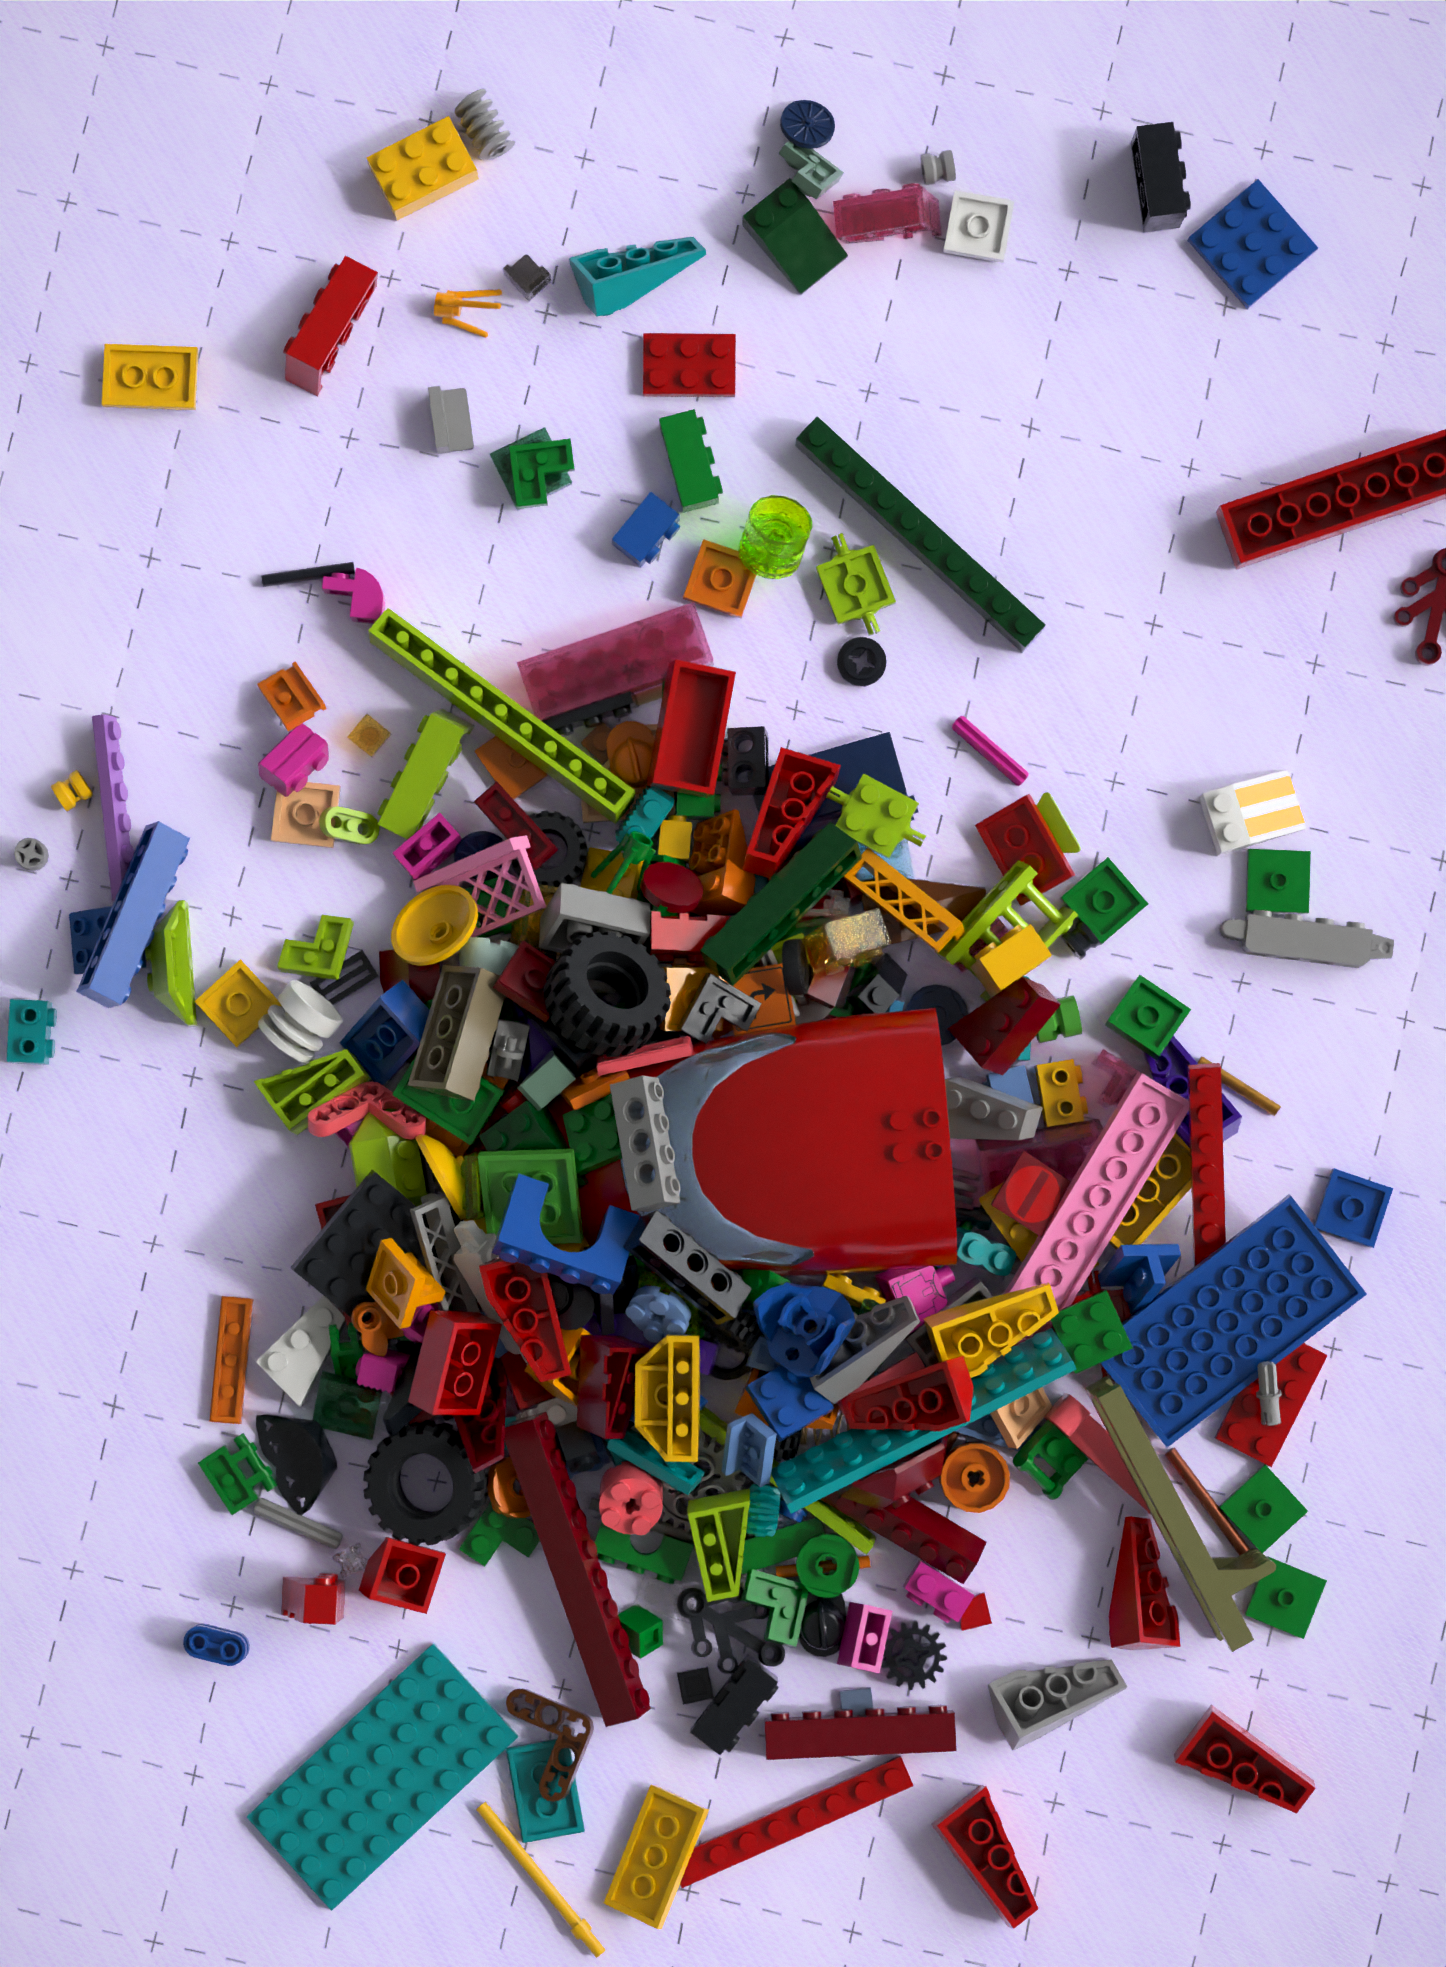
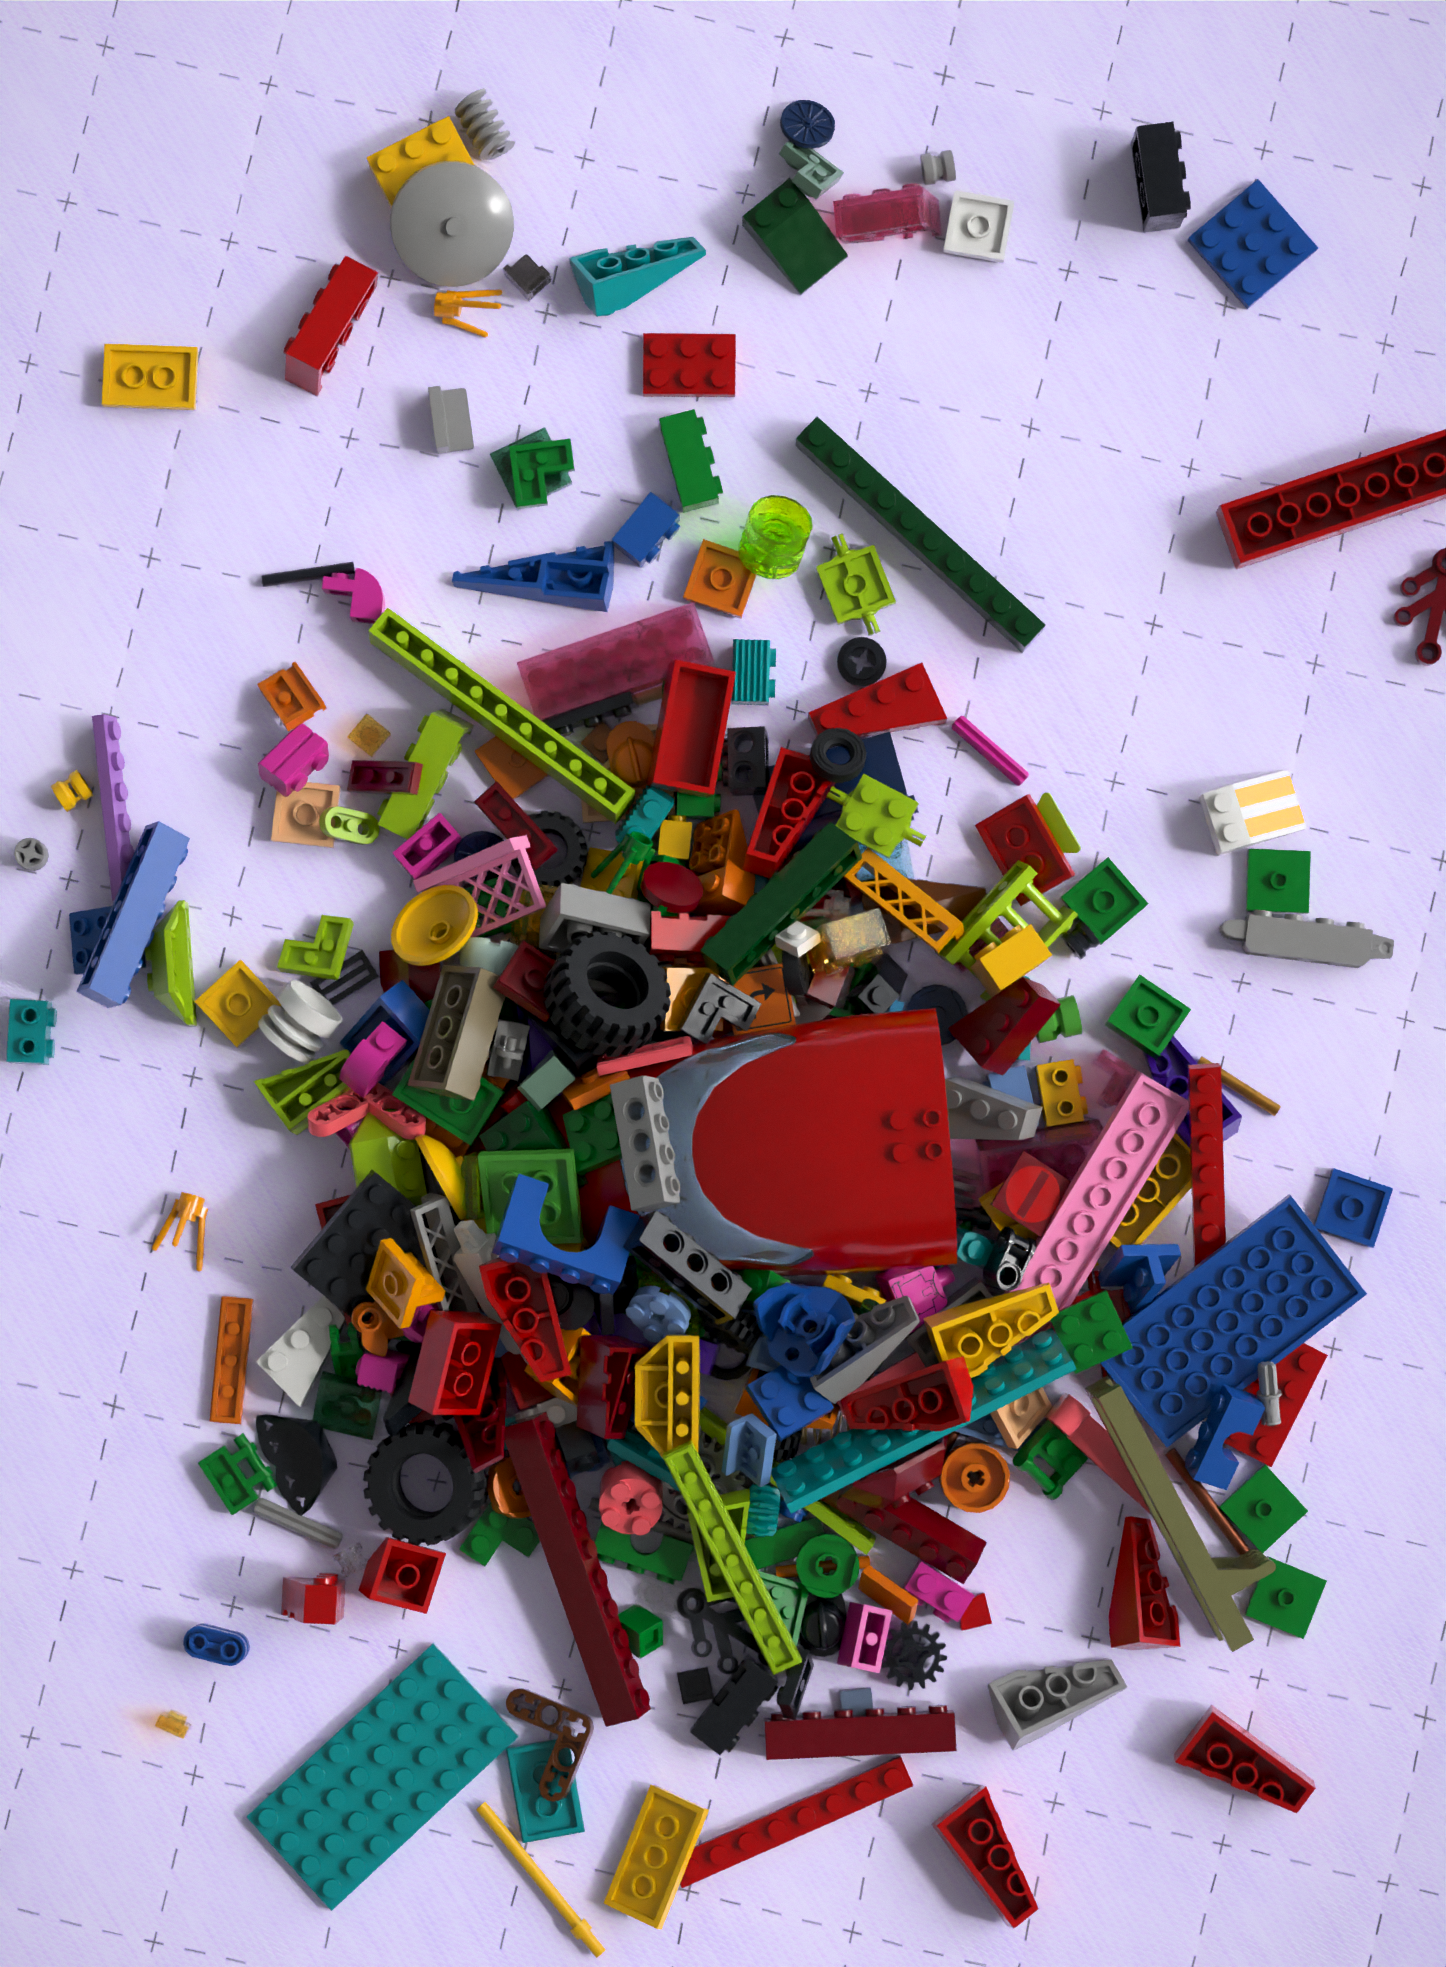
none -> light orange plant [152,1192,208,1272]
none -> clear yellow plate [155,1709,192,1739]
none -> dark pink brick [339,1021,407,1098]
none -> dark red tile [347,760,423,795]
none -> light grey dish [390,161,514,287]
none -> blue wedge [452,541,614,612]
none -> lime tile [662,1440,802,1675]
none -> teal brick [731,639,776,706]
none -> white plate [775,921,821,958]
none -> black plate [776,1648,814,1720]
none -> red wedge [807,662,948,738]
none -> black tyre [810,728,866,783]
none -> orange tile [858,1565,919,1625]
none -> black piece [983,1227,1036,1291]
none -> blue arch [1185,1384,1265,1490]

